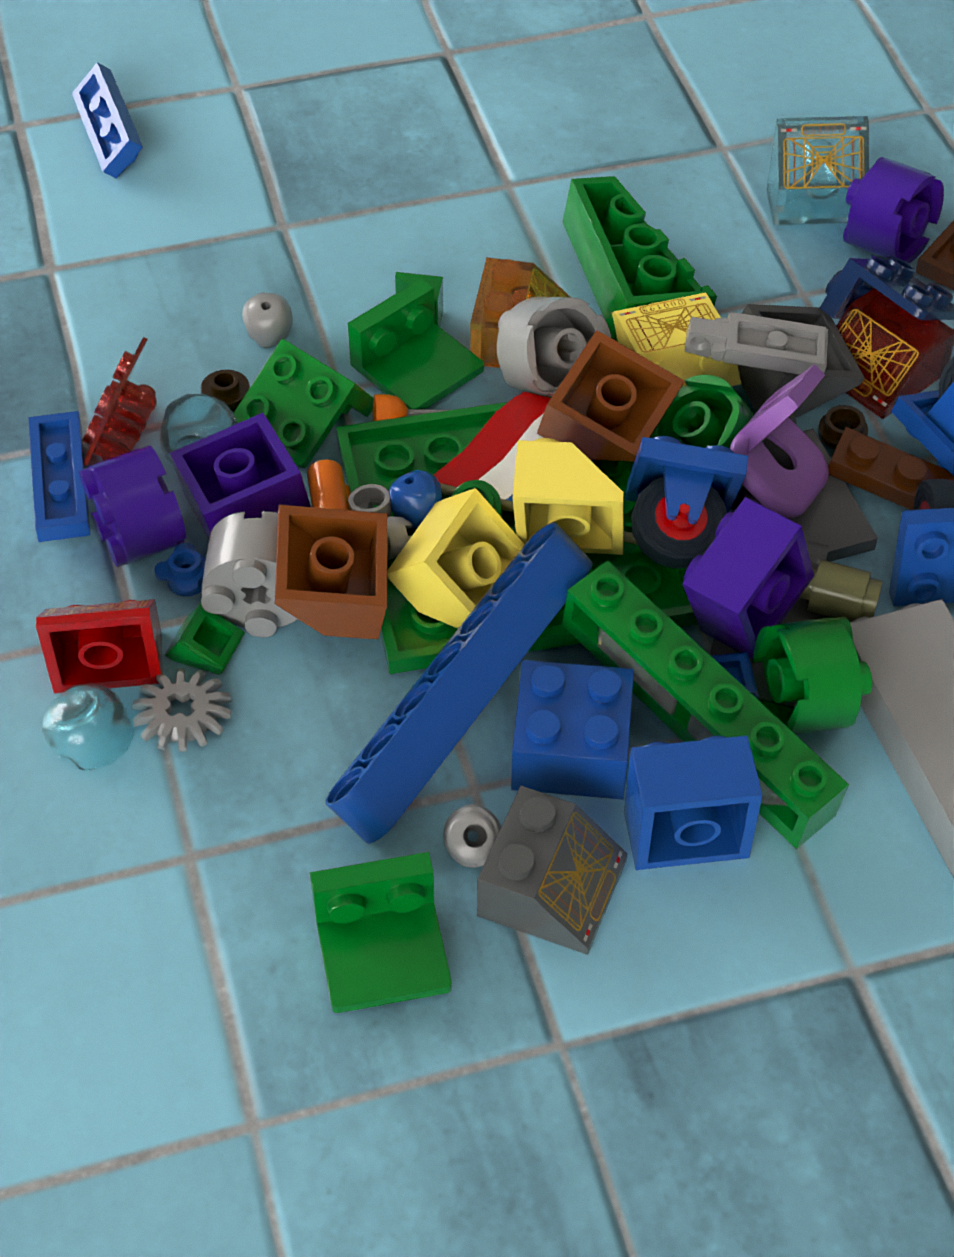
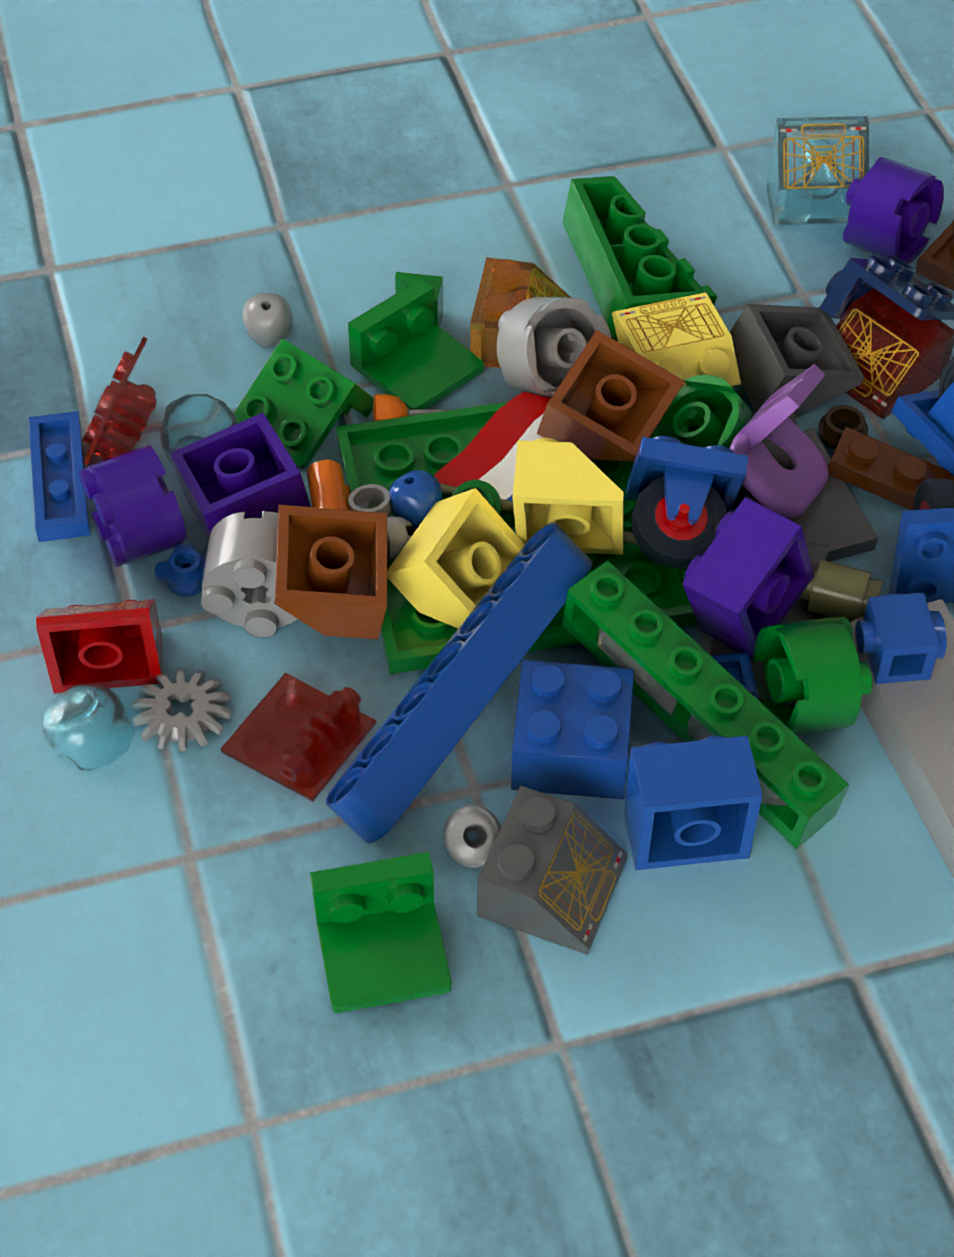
blue plate [72,62,143,179] -> none
green slope [165,603,245,675] -> none
dark brown plate [201,369,250,415] -> none
light grey hinge [685,311,828,375] -> none
none -> clear red hinge [220,673,376,802]
none -> blue brick [855,592,947,684]

